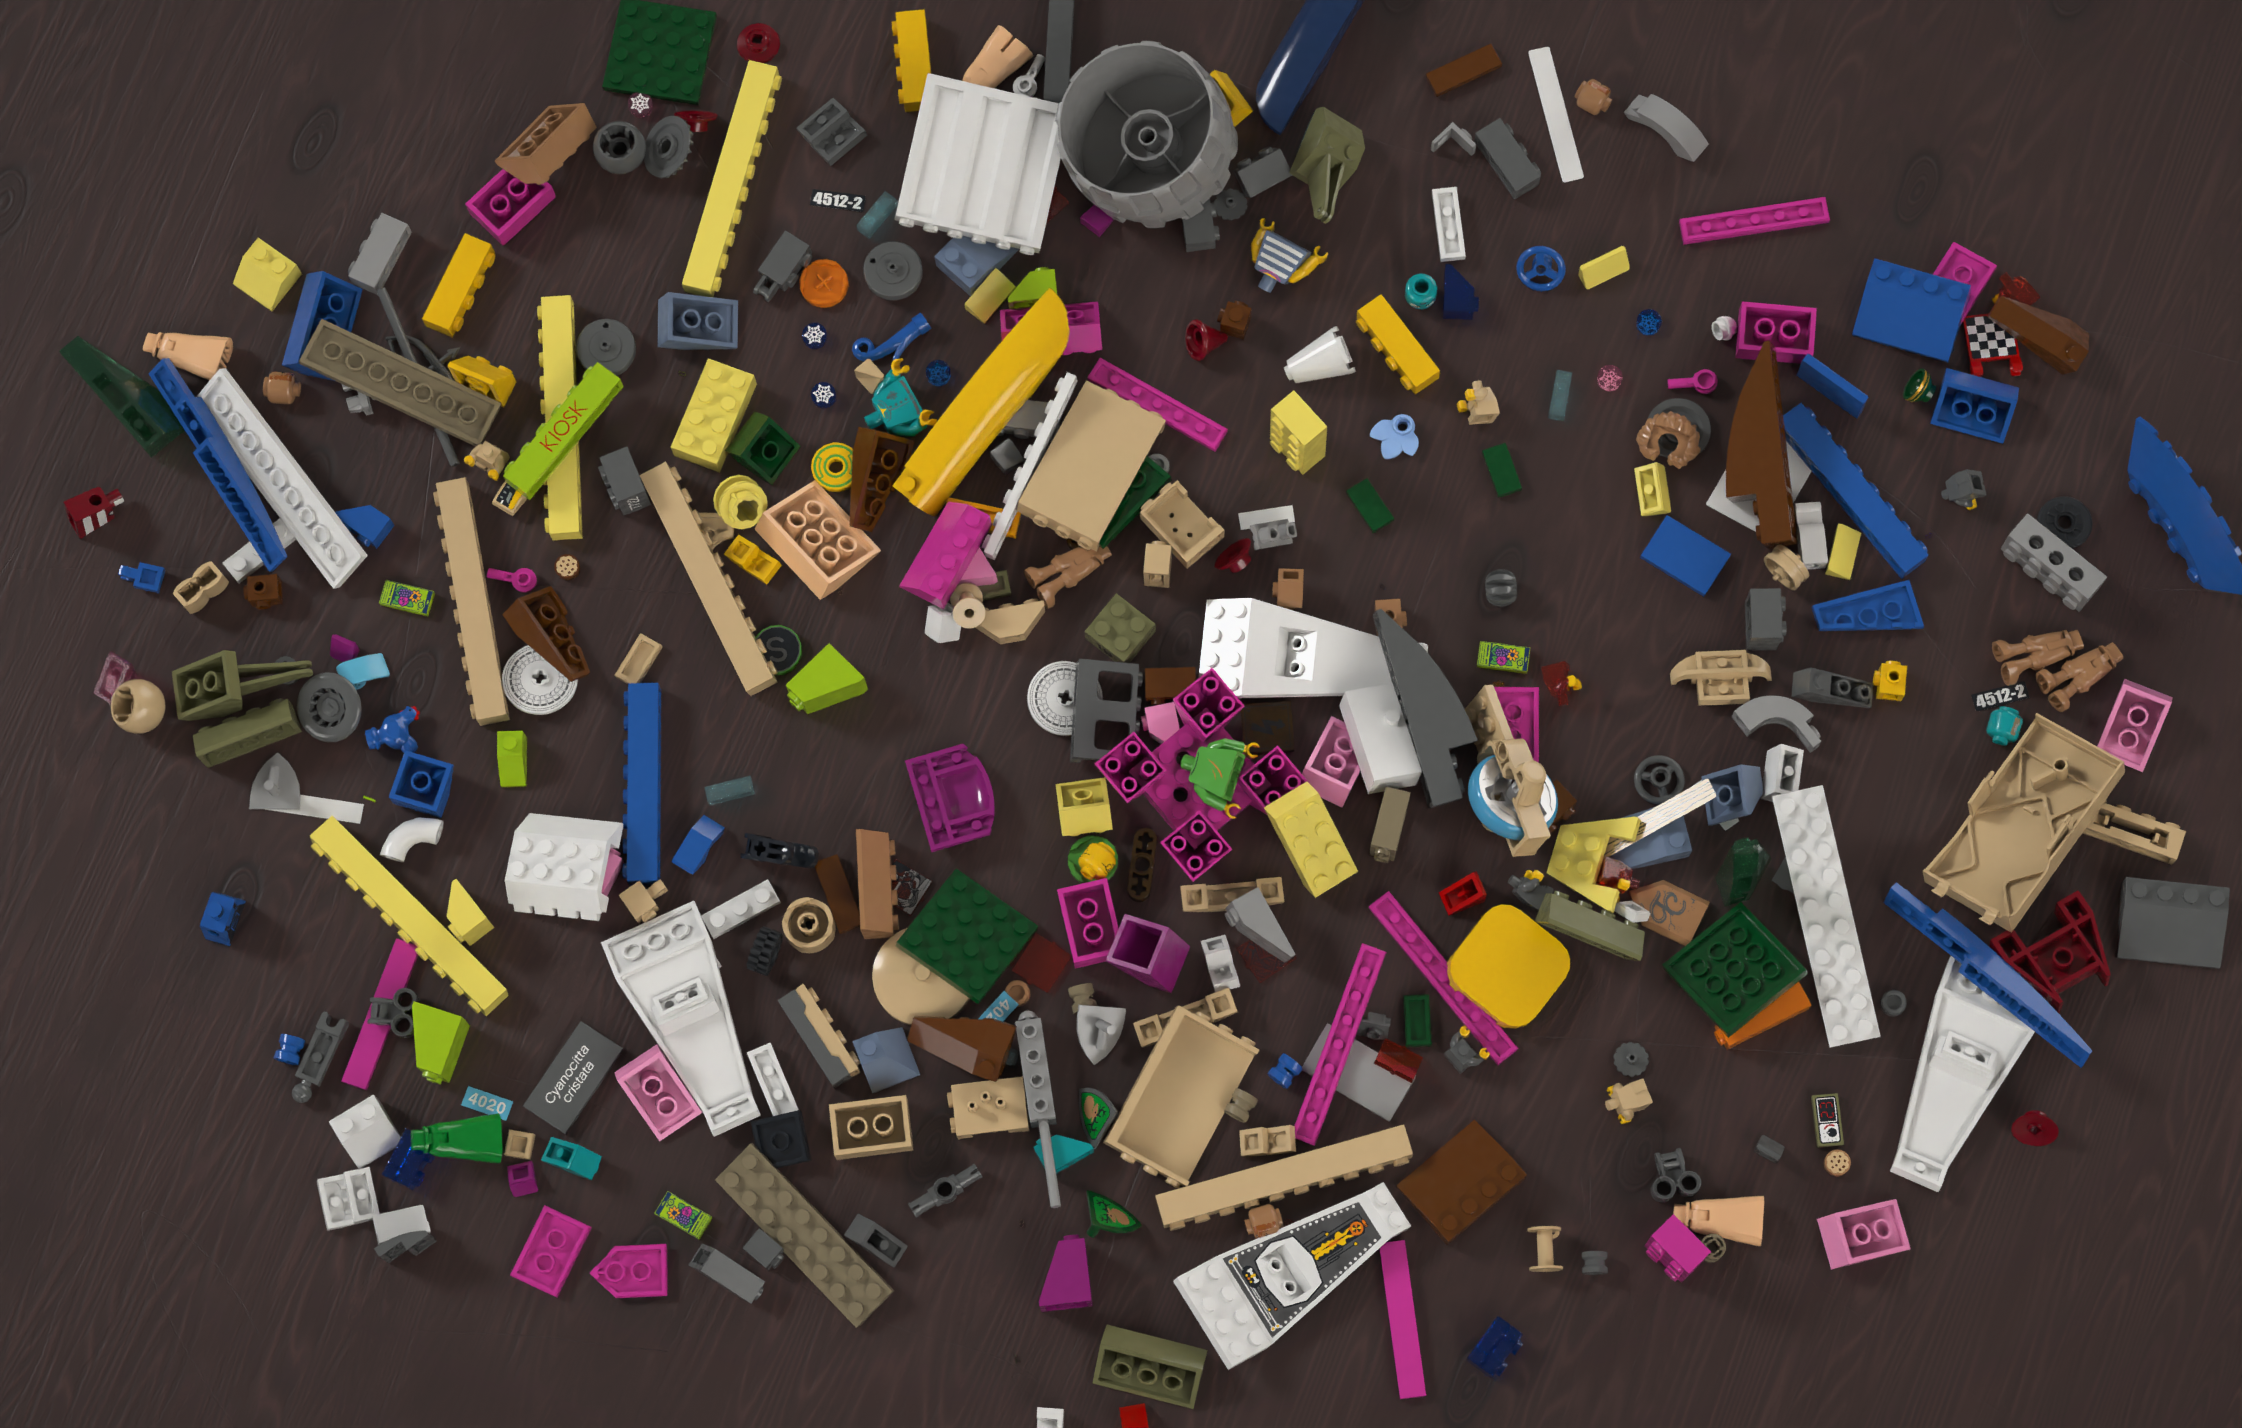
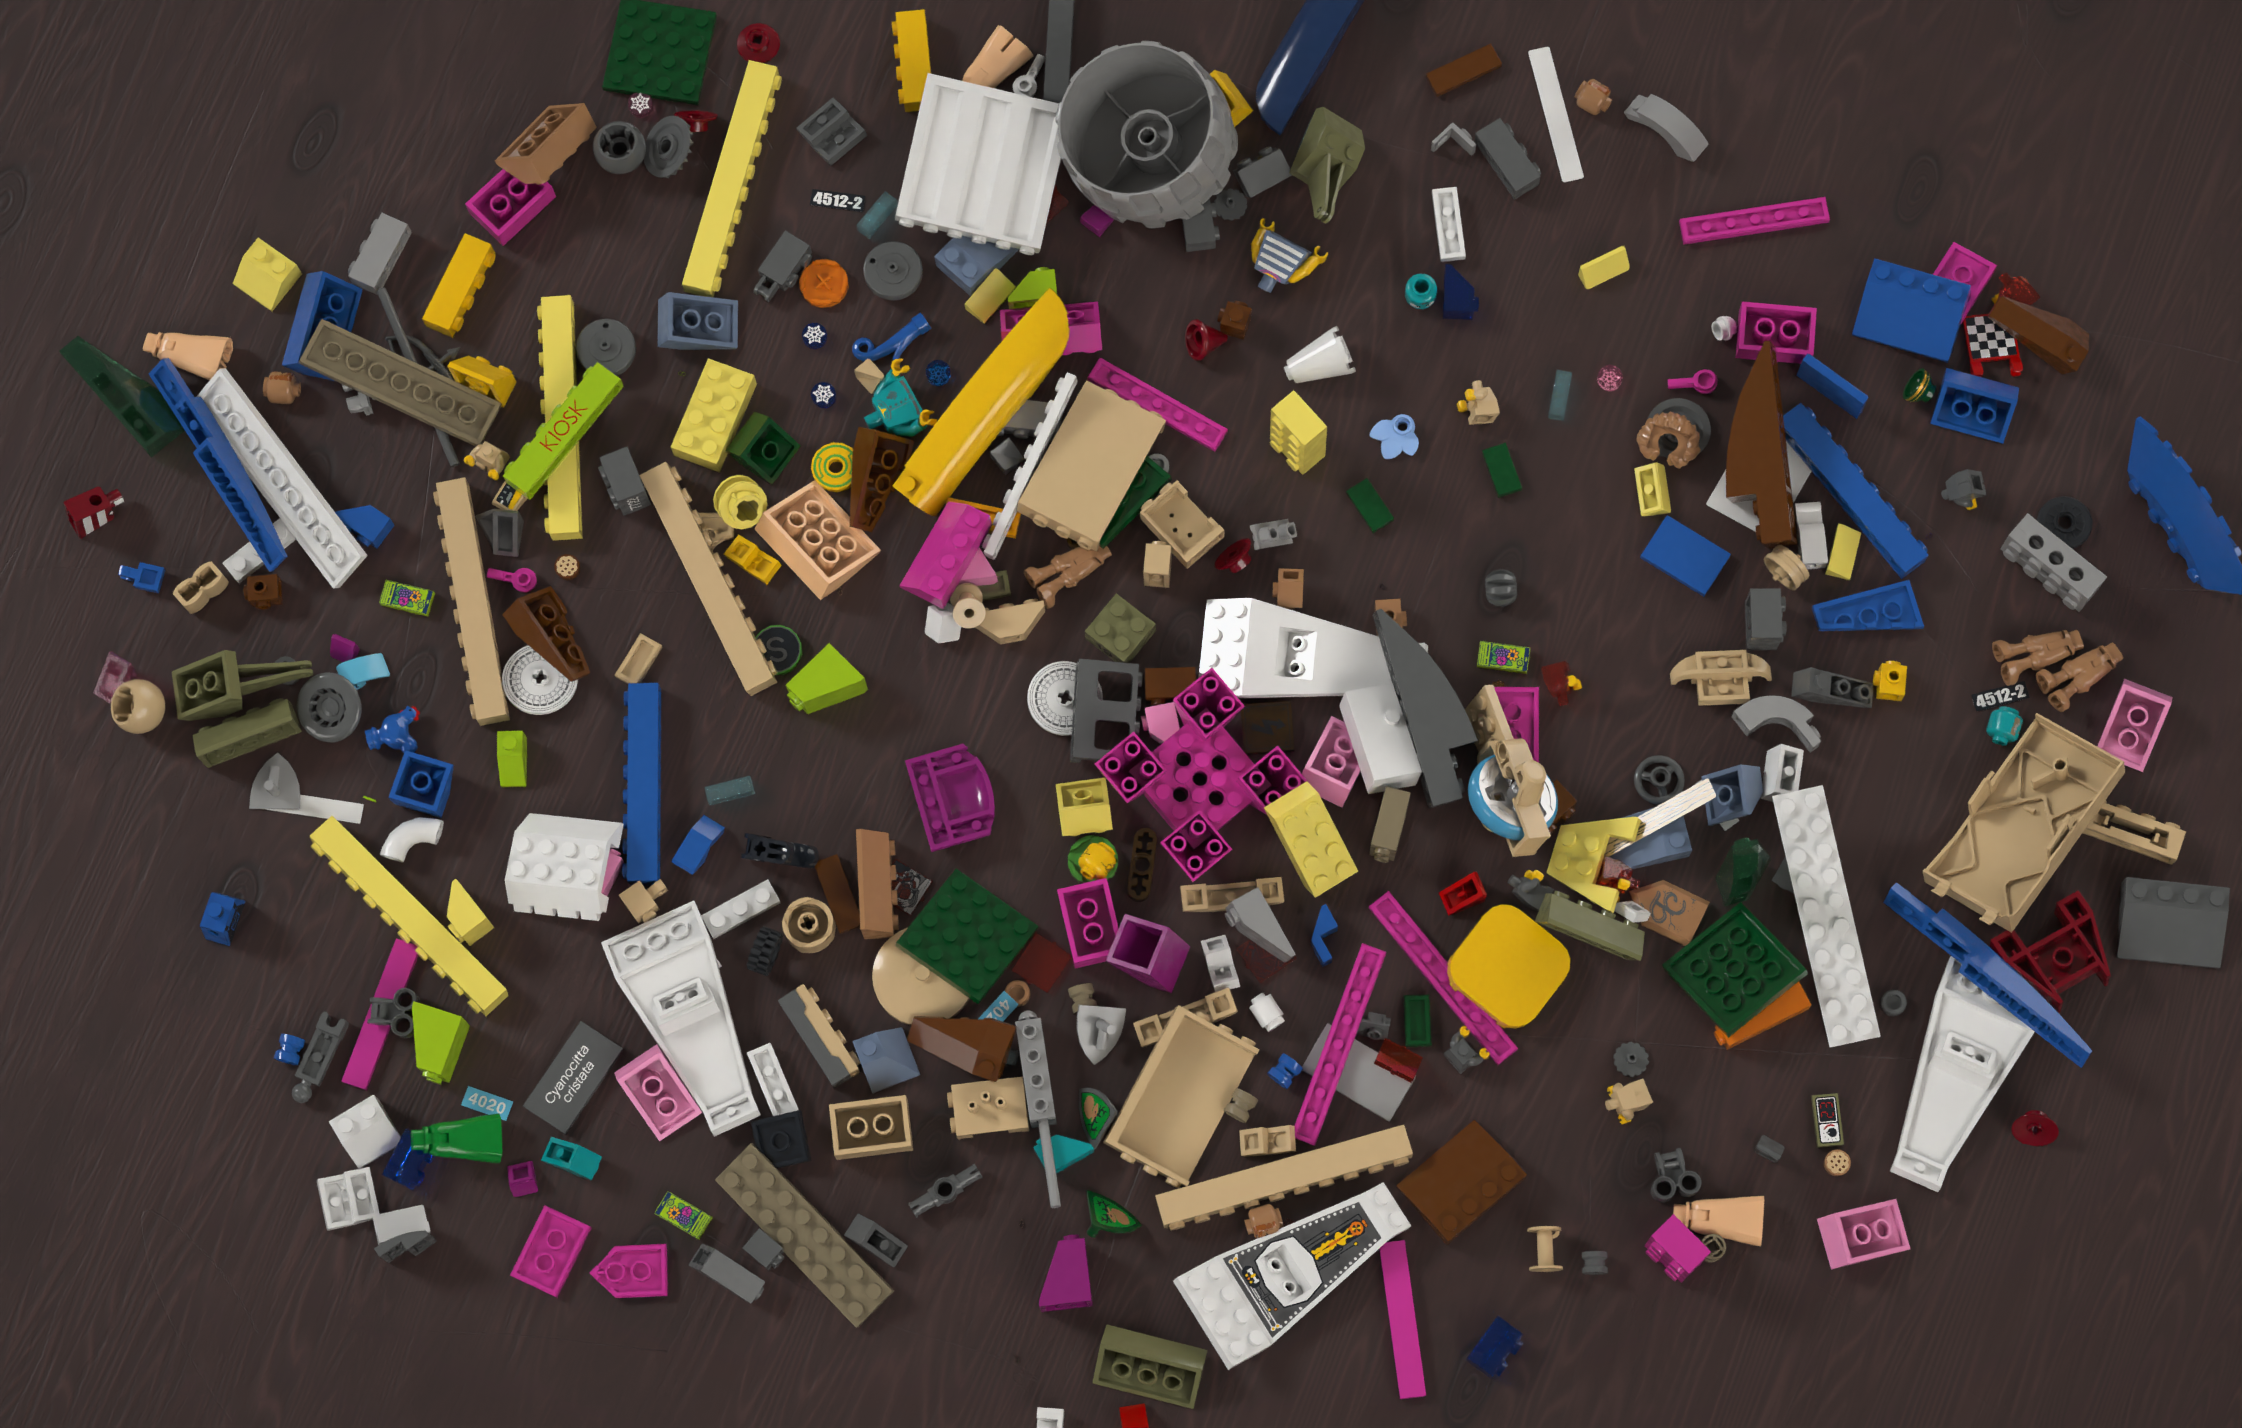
tan tile [504,1130,535,1160] -> none
bright green torso [1181,738,1259,819] -> none
white sticker [1238,505,1295,530] -> none
yellow brick [1356,294,1440,394] -> none
blue piece [1516,246,1566,291] -> none
clear blue tile [1636,309,1662,335] -> none
none -> flat silver slope [475,509,524,557]
none -> white brick [1249,993,1285,1032]
none -> blue slope [1311,904,1338,967]

